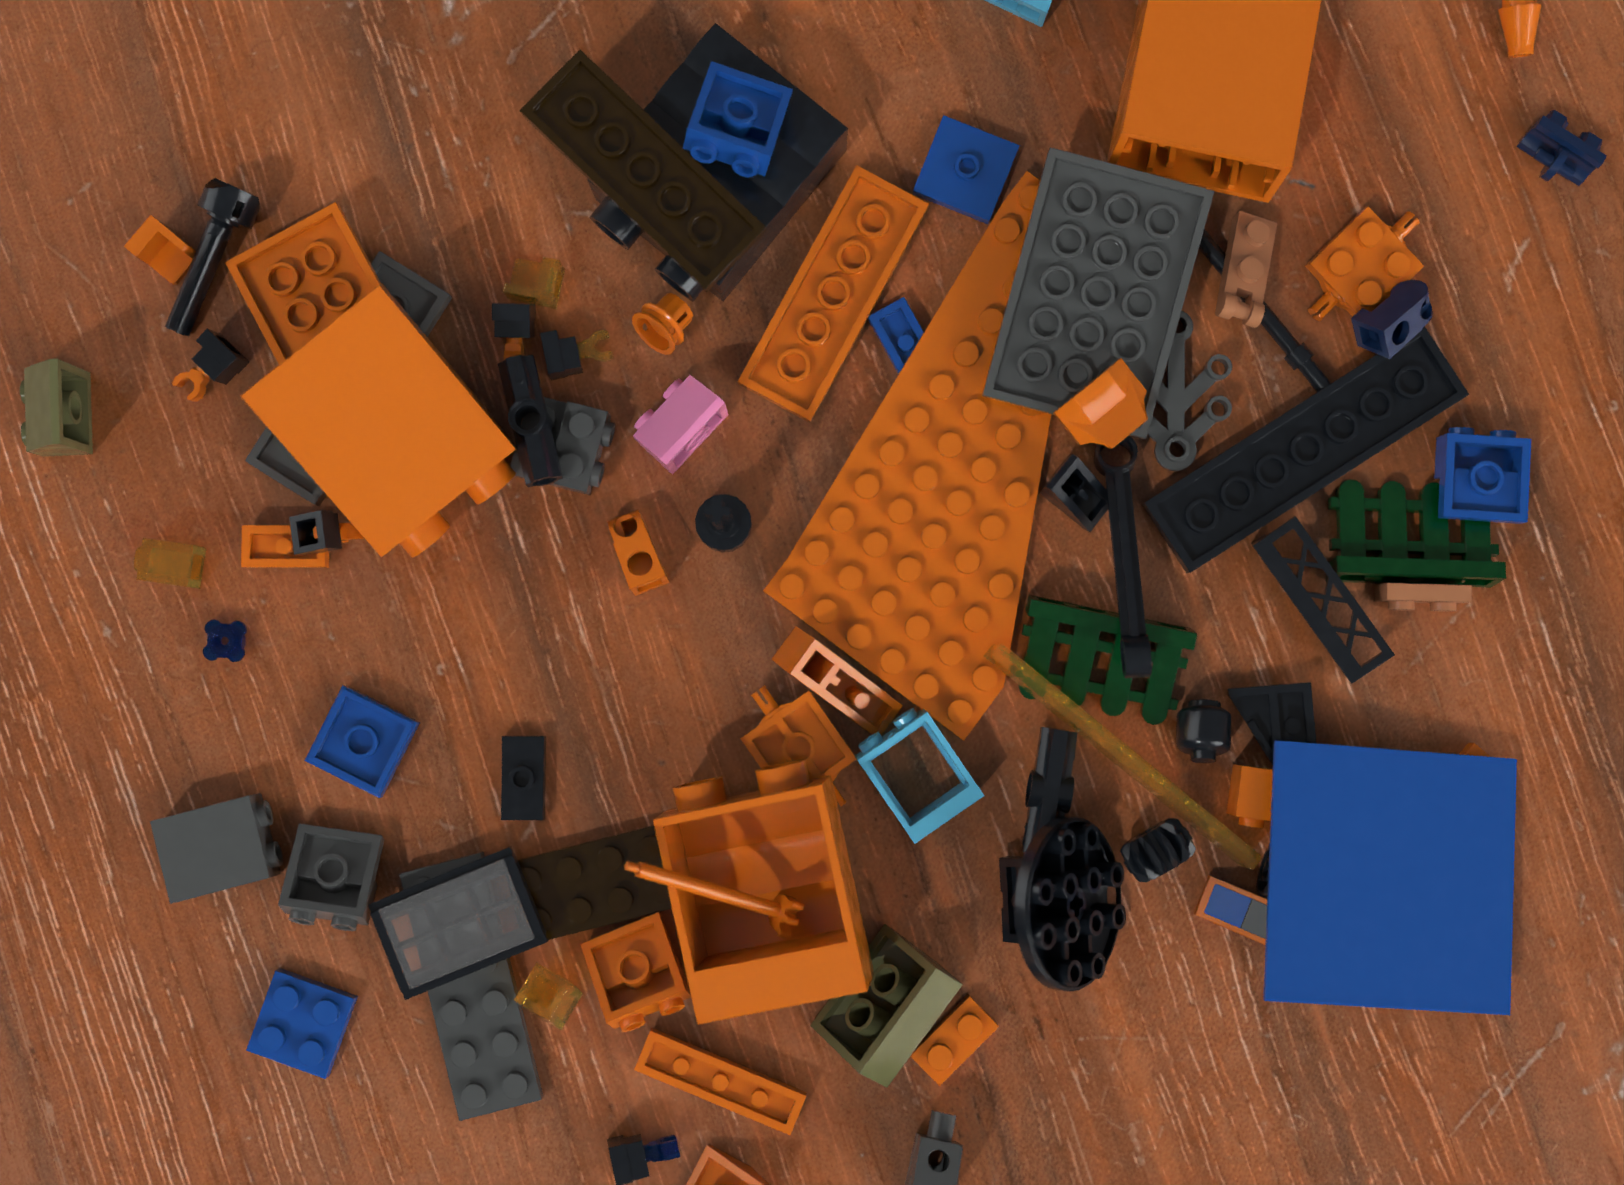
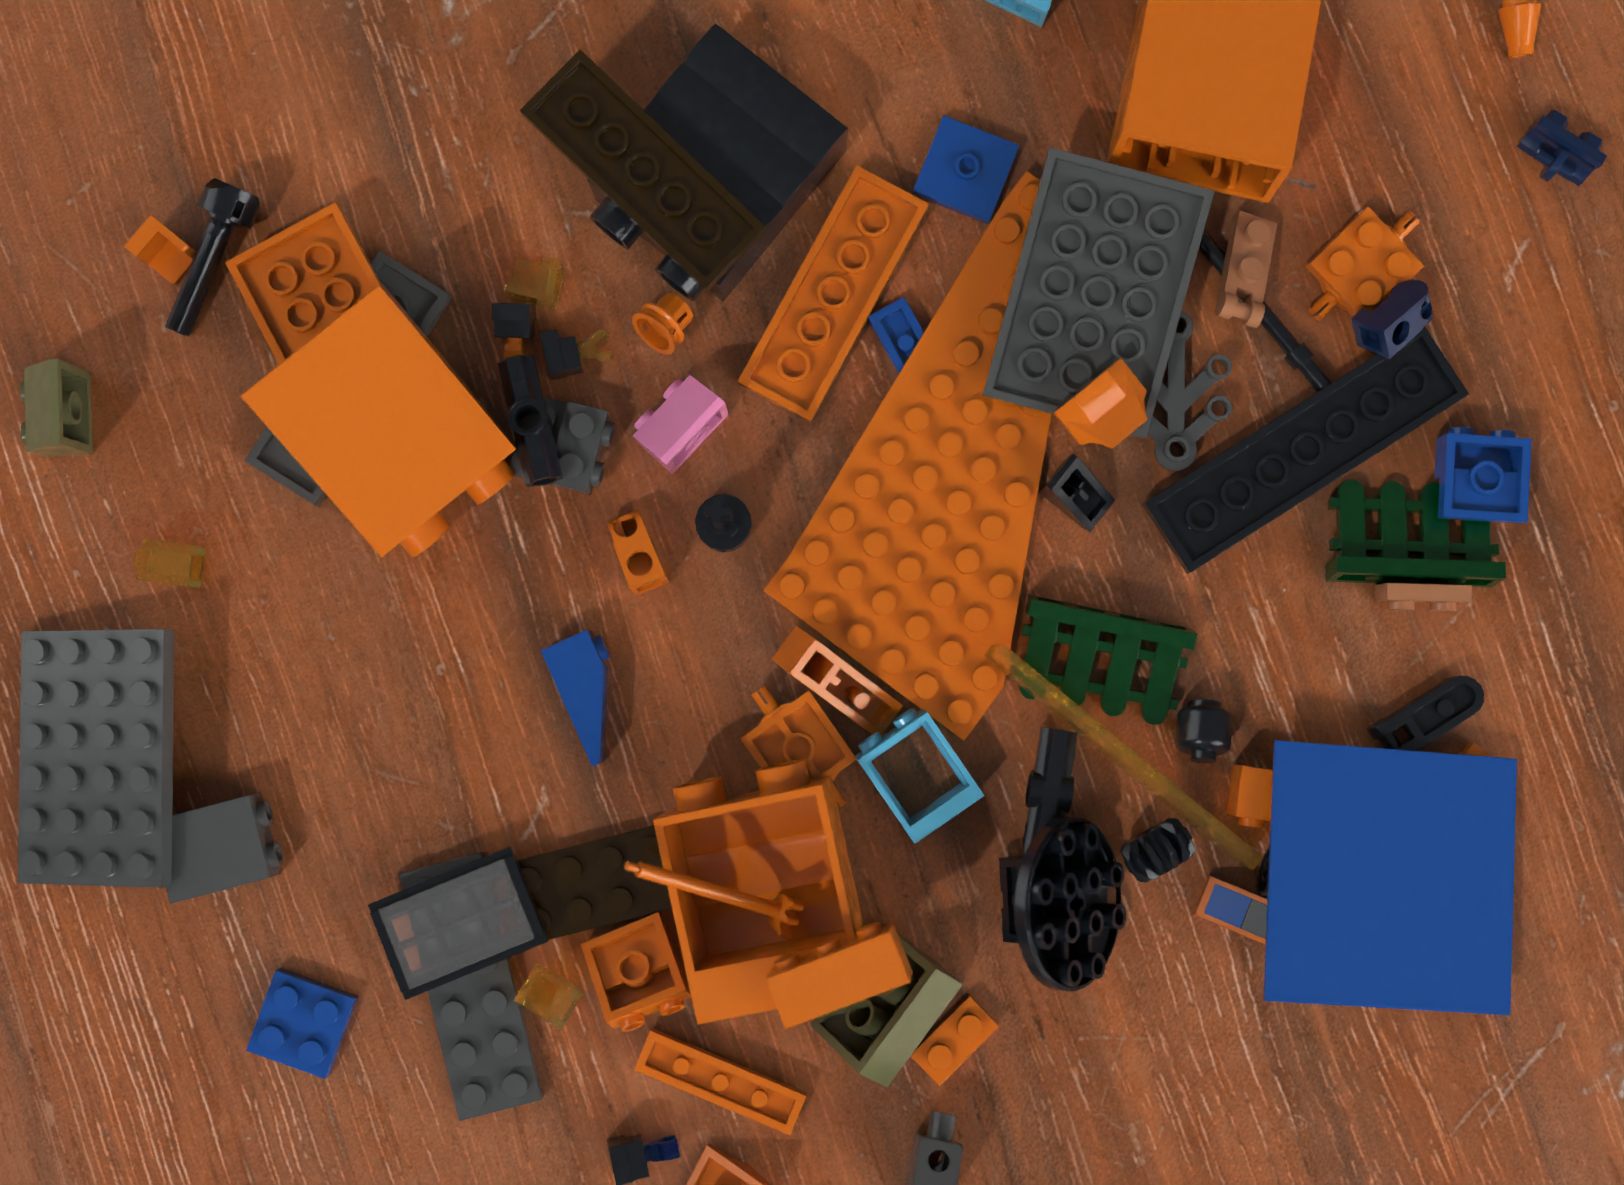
black piece [172,328,249,402] -> none
clear blue plate [203,620,247,662] -> none
orange plate [241,525,329,568] -> none
dark grey plate [278,824,384,931] -> none
black piece [289,510,364,555] -> none
blue plate [304,685,420,798] -> none
black plate [501,736,546,820] -> none
blue plate [683,61,793,177] -> none
black piece [1094,436,1152,678] -> none
black wing [1228,682,1316,766] -> none
black fence [1251,516,1395,683] -> none
none -> dark grey plate [18,629,174,888]
none -> blue slope [541,630,611,766]
none -> orange brick [765,921,913,1029]
none -> black plate [1367,676,1484,751]

